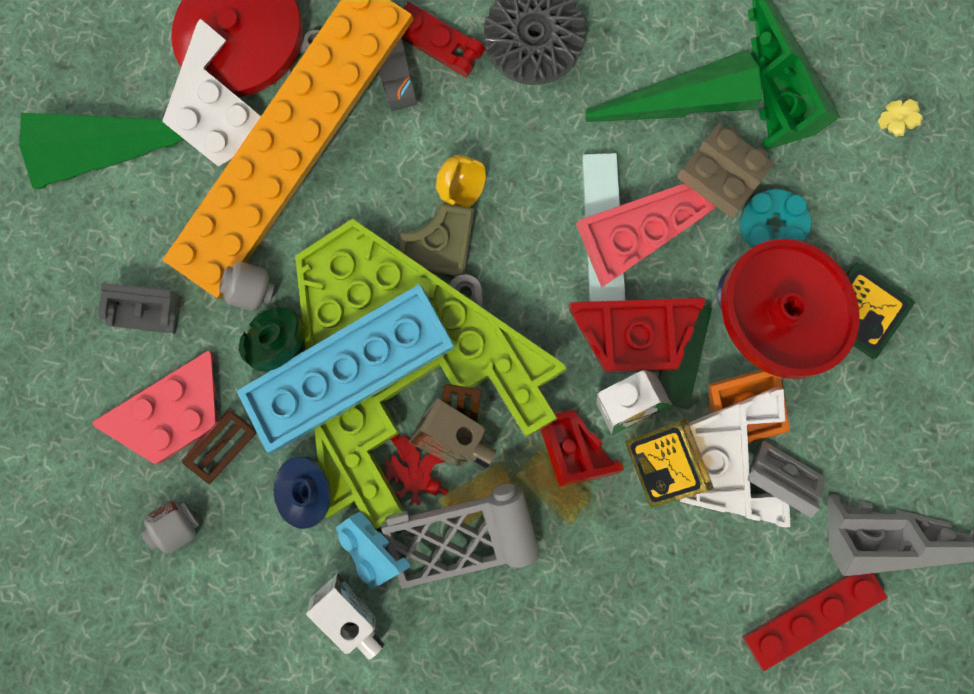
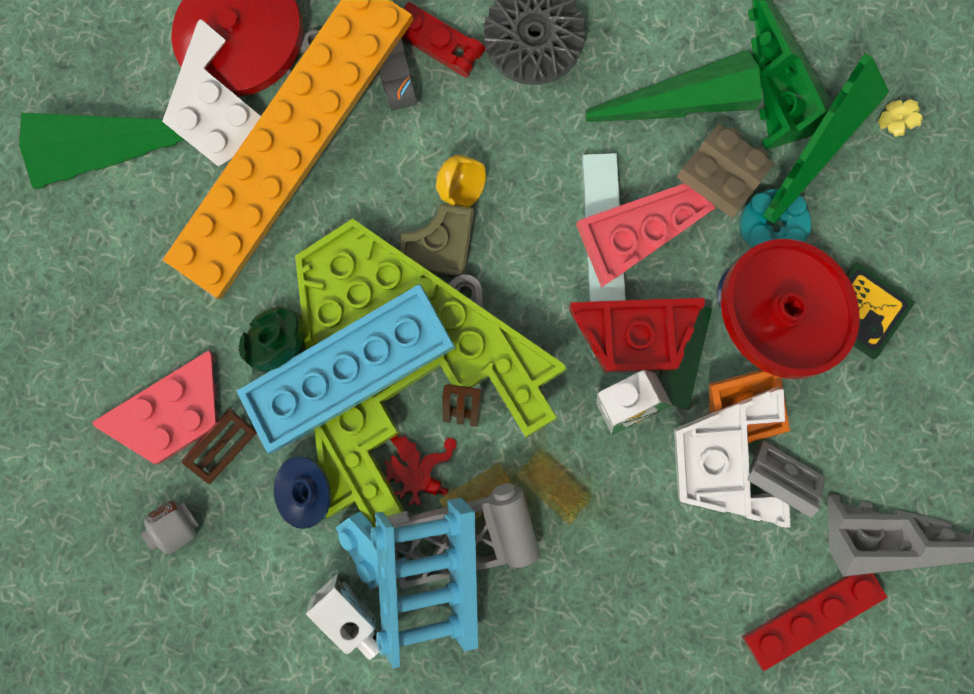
dark grey hinge [98,283,181,334] -> none
light grey head [219,261,274,311] -> none
dark tan torso [409,398,496,468] -> none
red wing [540,410,624,487] -> none
tile [625,419,714,508] -> none
none -> medium azure fence [371,498,478,669]
none -> green wedge [762,53,889,224]

